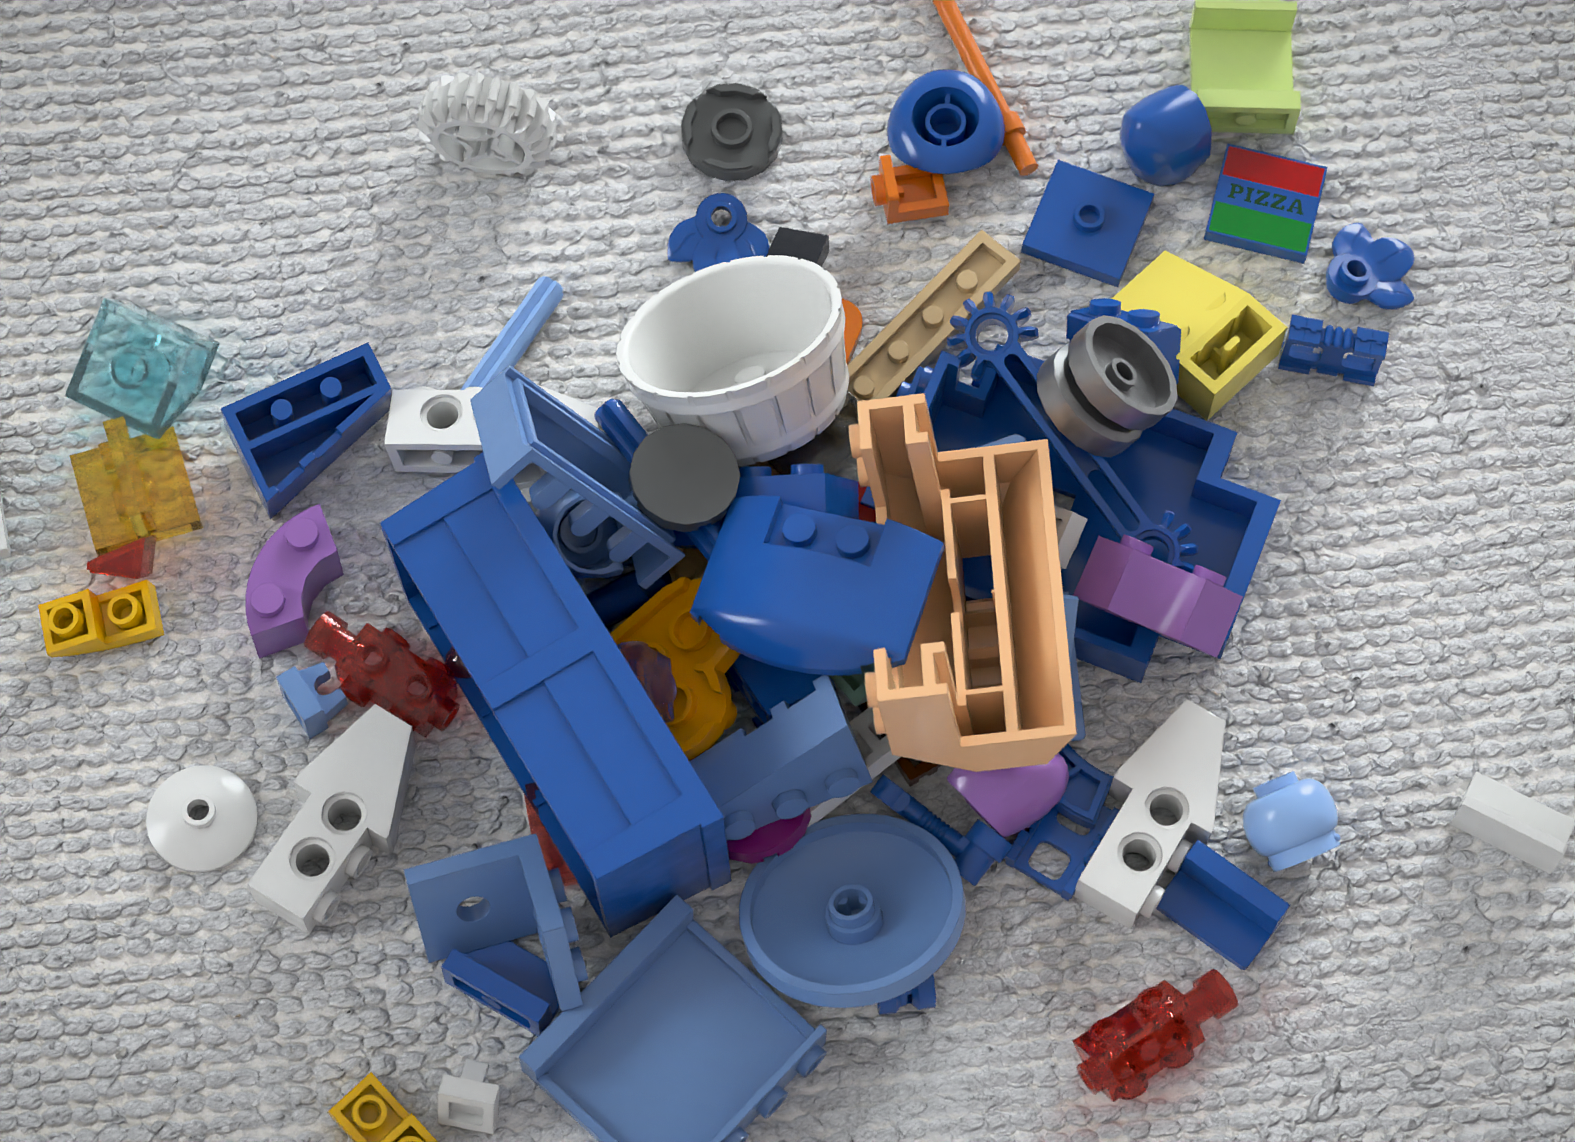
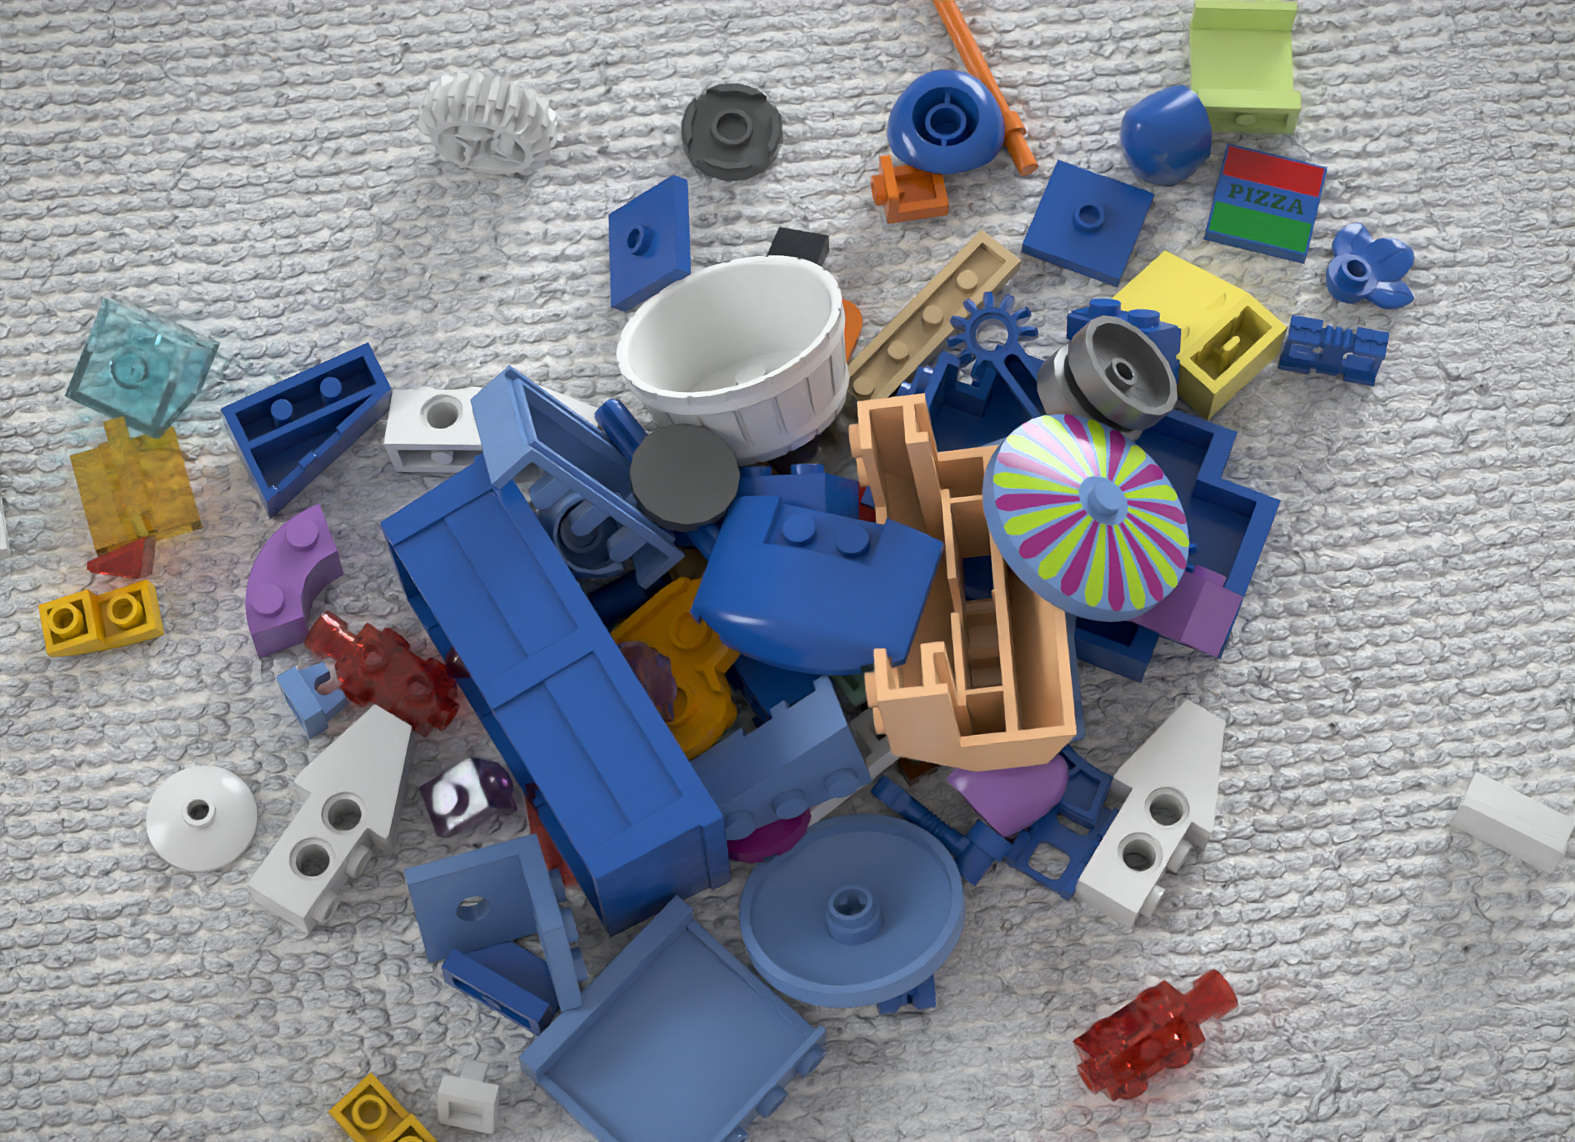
light blue axle [460,276,563,390] -> none
blue plate [667,193,770,272] -> none
blue panel [1156,840,1290,970] -> none
light blue piece [1243,771,1341,872] -> none
none -> clear purple bracket [419,757,517,838]
none -> blue plate [608,175,691,312]
none -> dish [982,414,1189,622]

